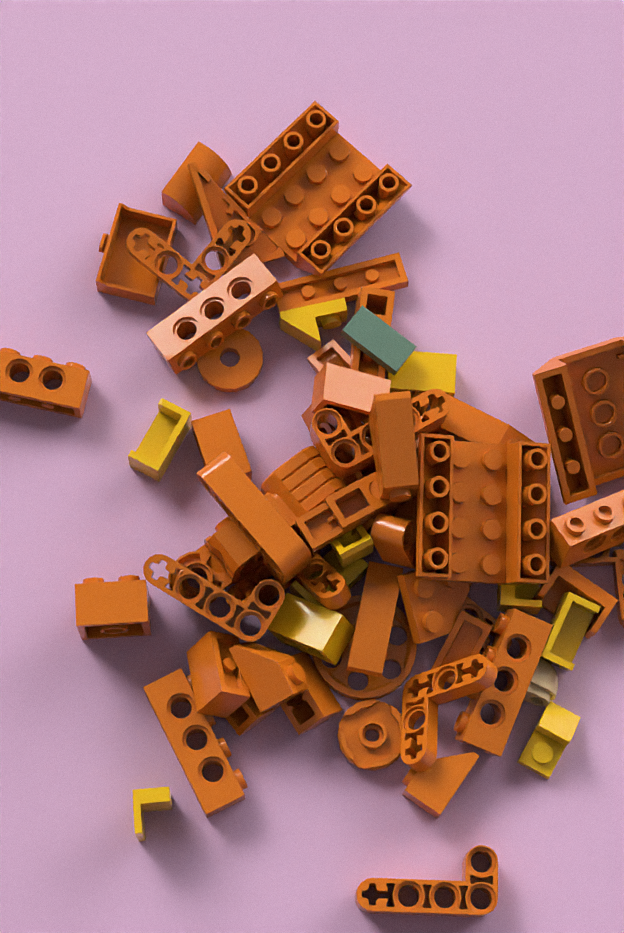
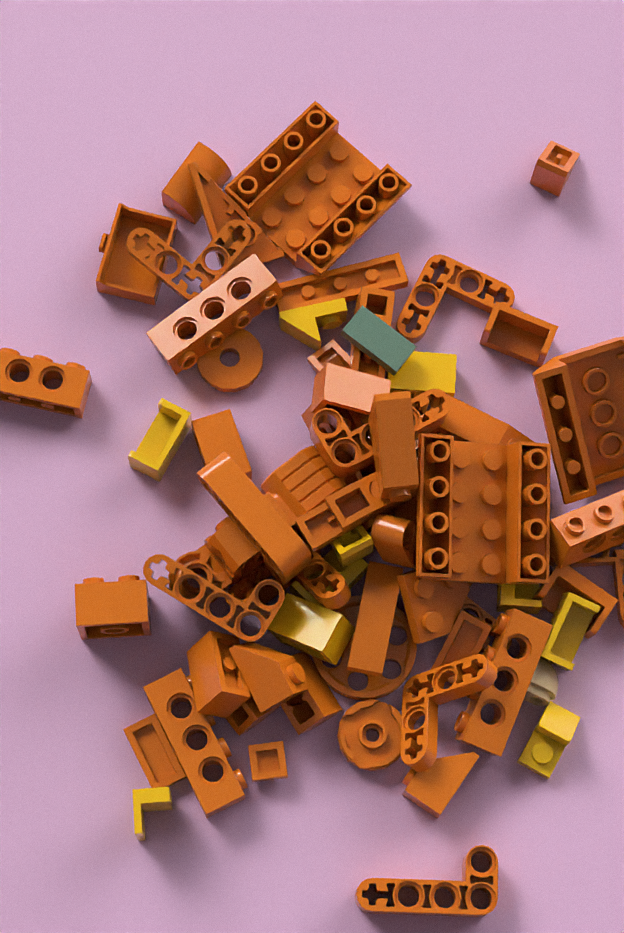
none -> orange tile [123,713,186,788]
none -> orange plate [248,741,288,783]
none -> orange beam [396,254,515,343]
none -> orange panel [479,301,559,368]
none -> orange slope [530,141,580,197]

